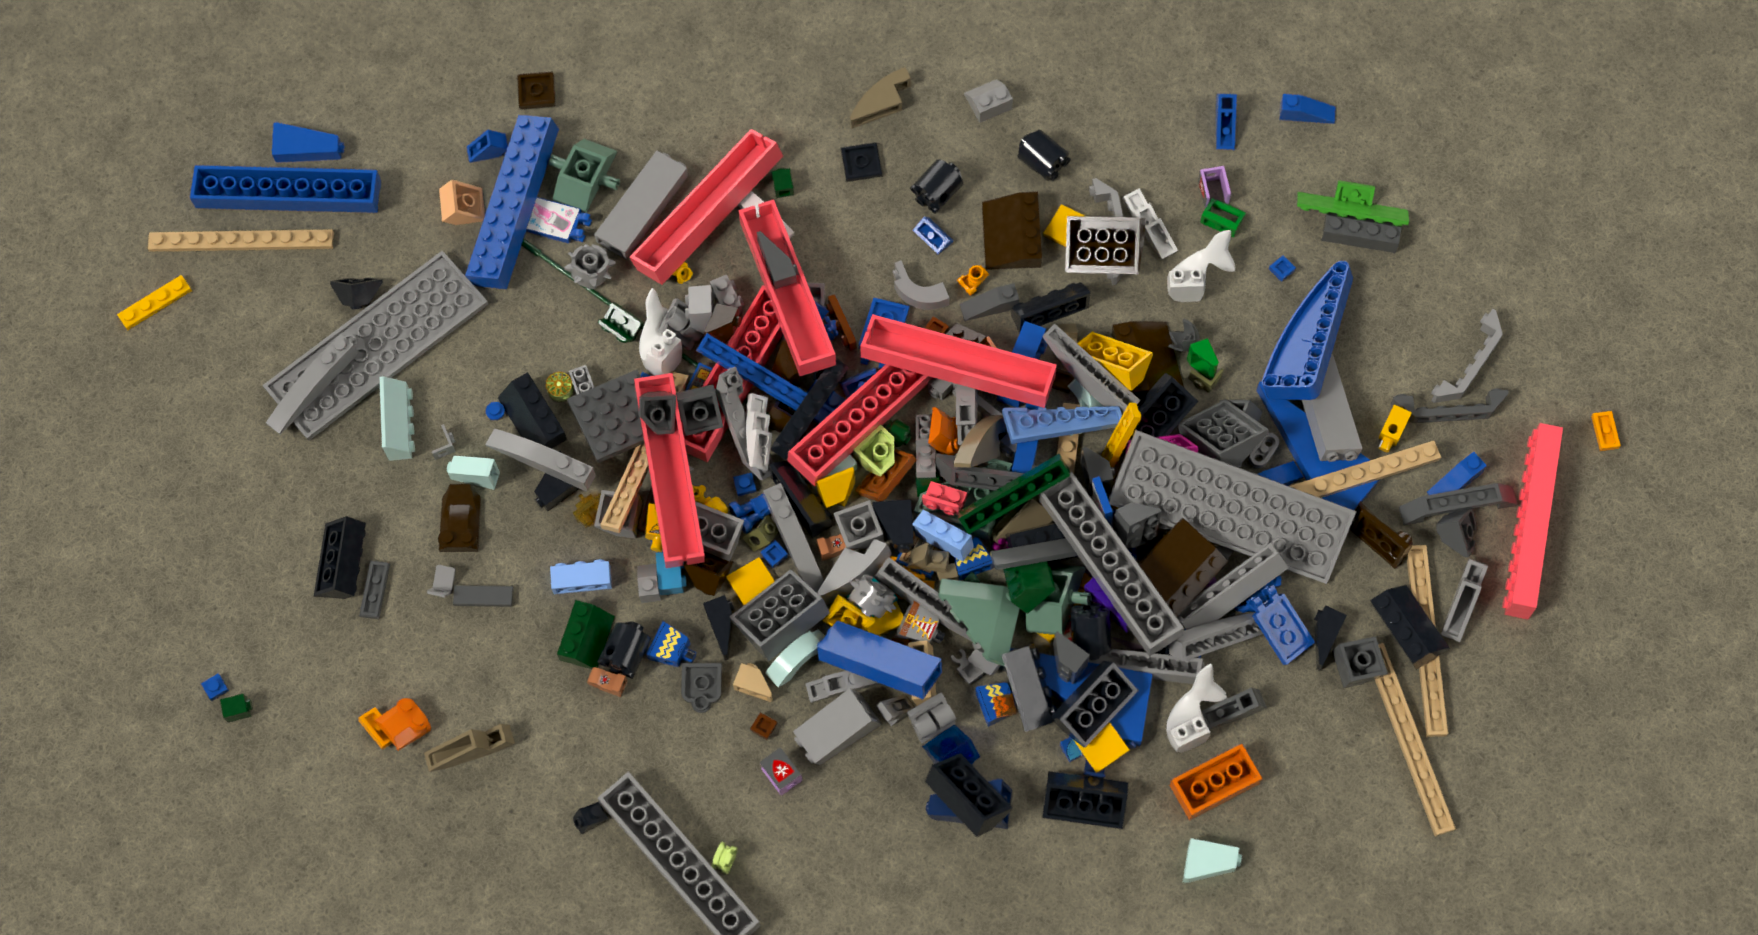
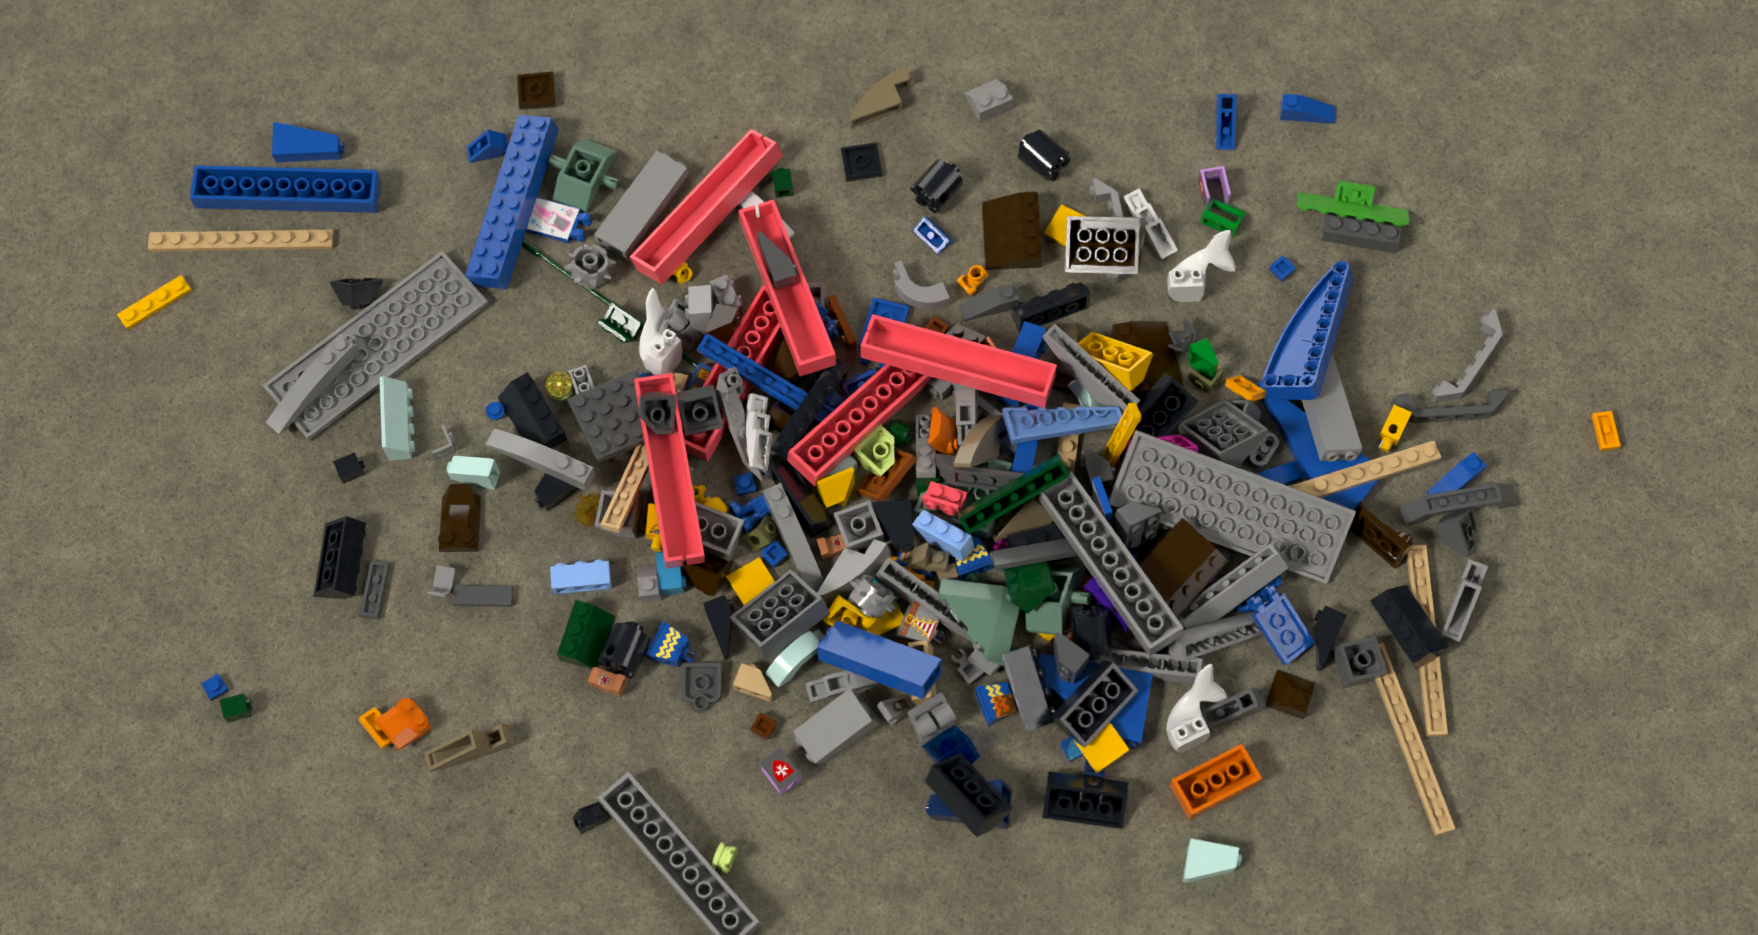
light nougat slope [439,180,485,225] -> none
coral brick [1502,423,1563,619] -> none
none -> black brick [333,452,366,484]
none -> light orange plate [1225,375,1266,402]
none -> dark brown slope [1266,670,1315,719]

